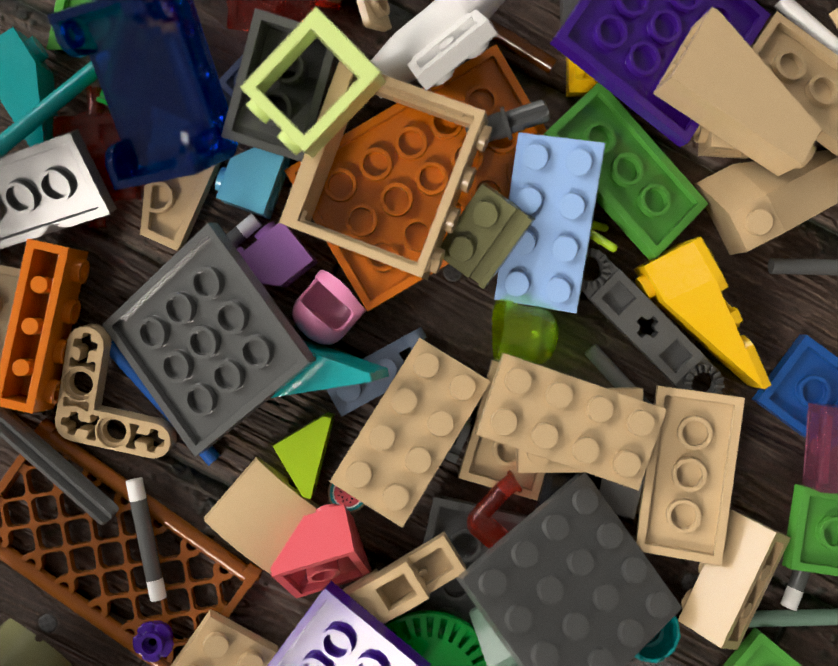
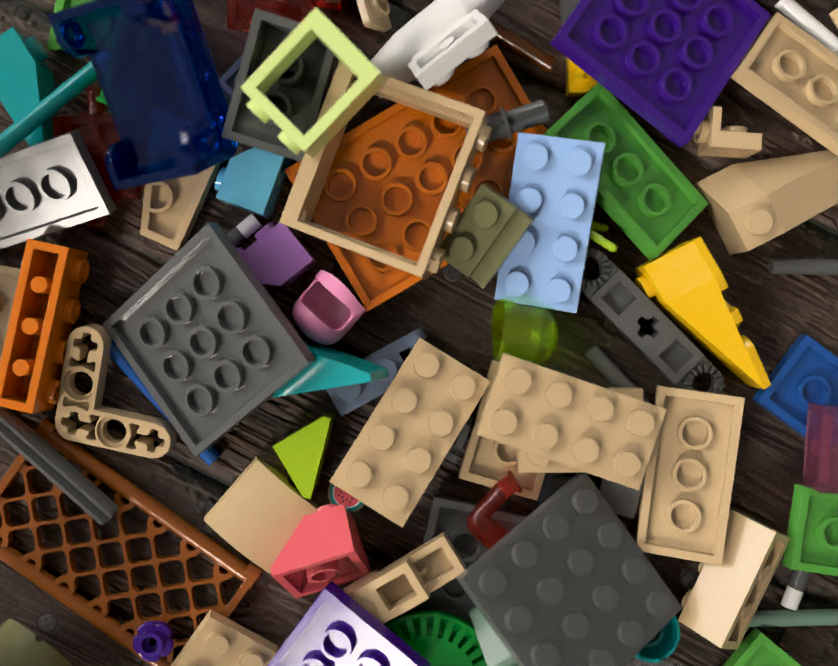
dark grey bar [126,477,167,602] -> none
tan slope [653,7,822,176] -> none

